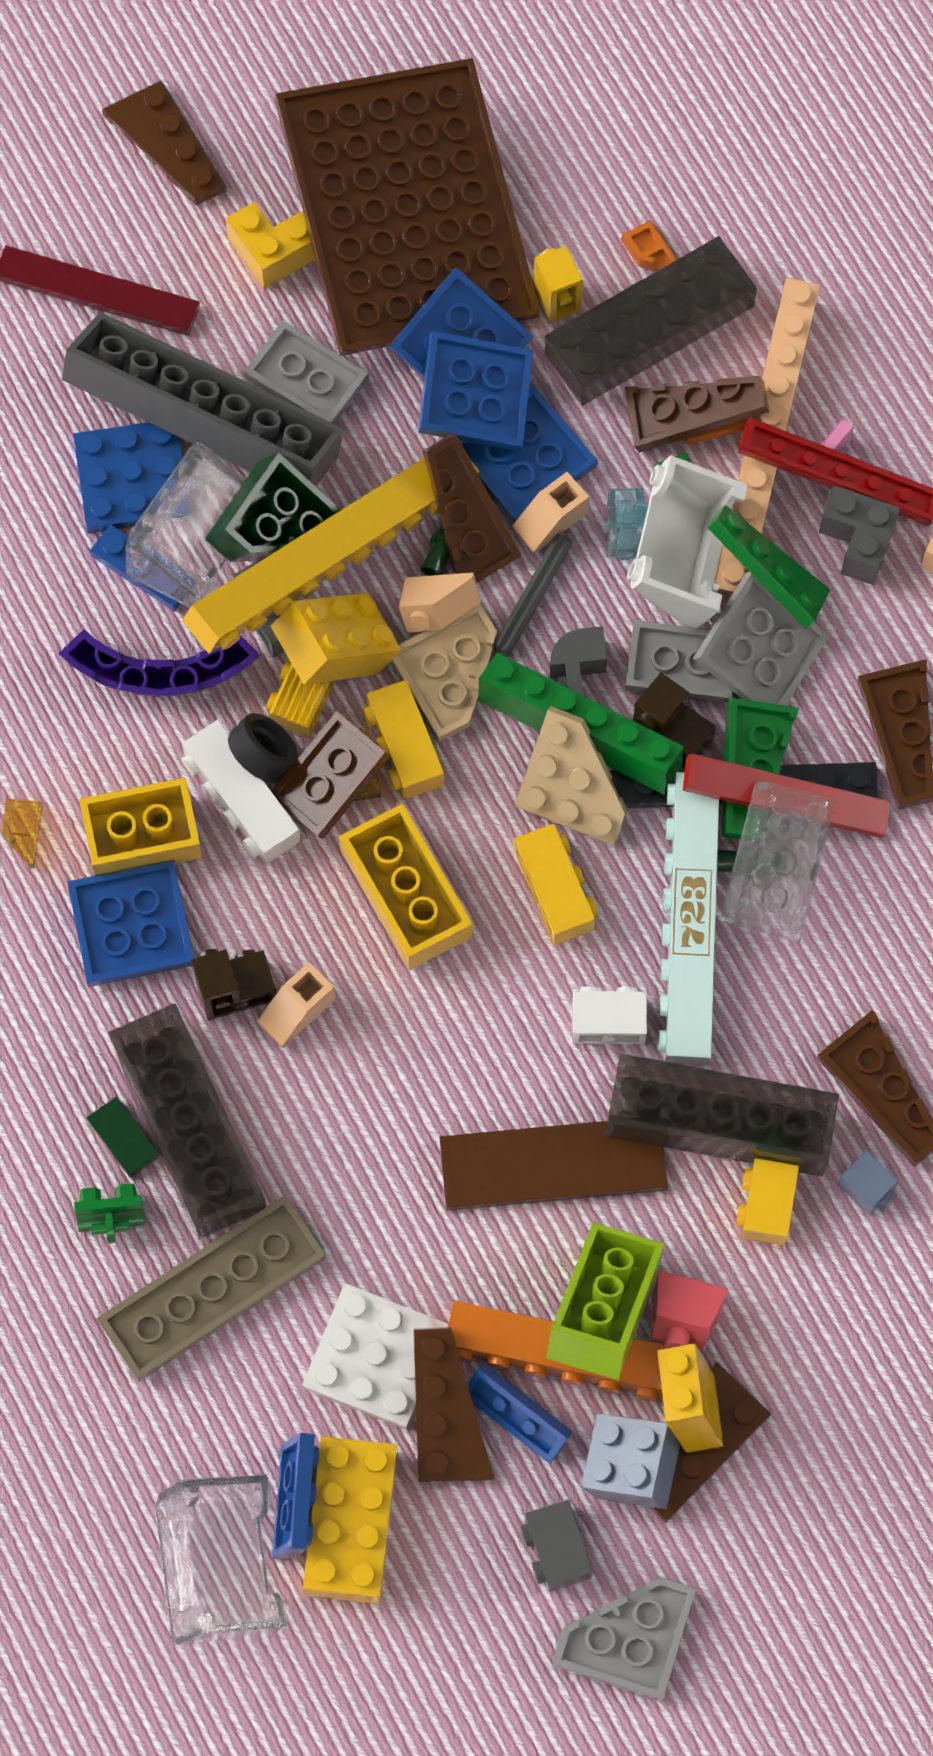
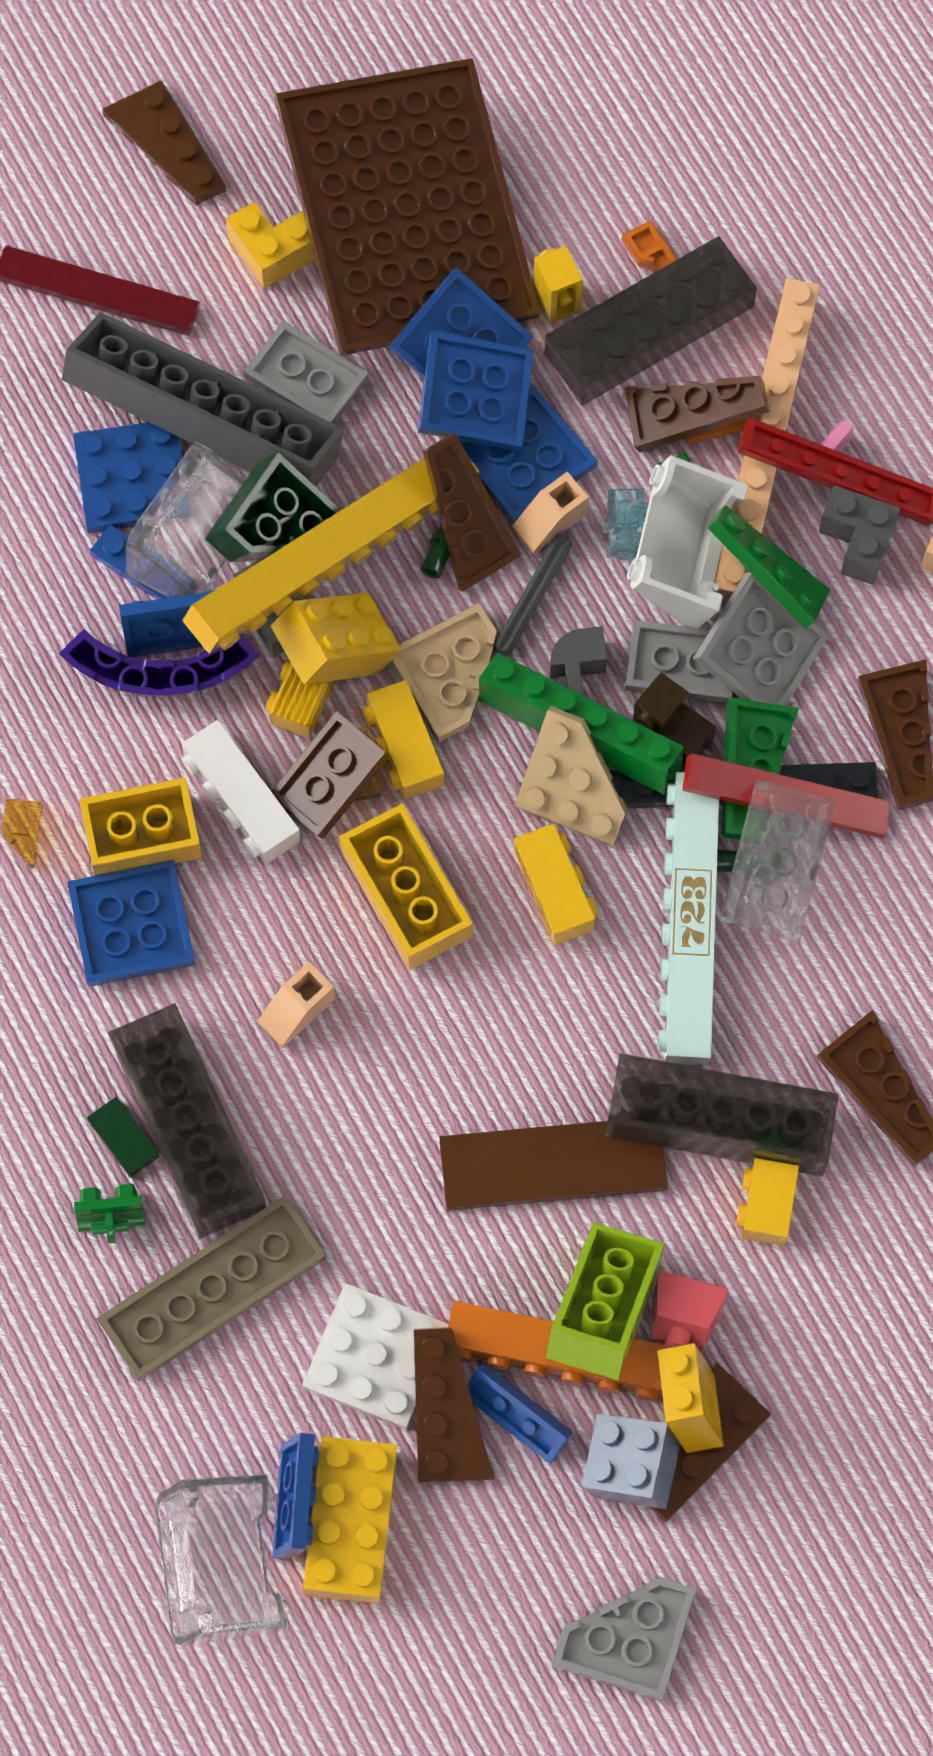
dark brown brick [191,949,276,1021] -> none
black tyre [228,713,298,782] -> none
light nougat slope [399,573,481,633] -> none
dark grey brick [520,1499,592,1592] -> none
white brick [572,986,647,1044] -> none
sand blue brick [837,1151,899,1215] -> none
none -> blue plate [119,590,213,657]

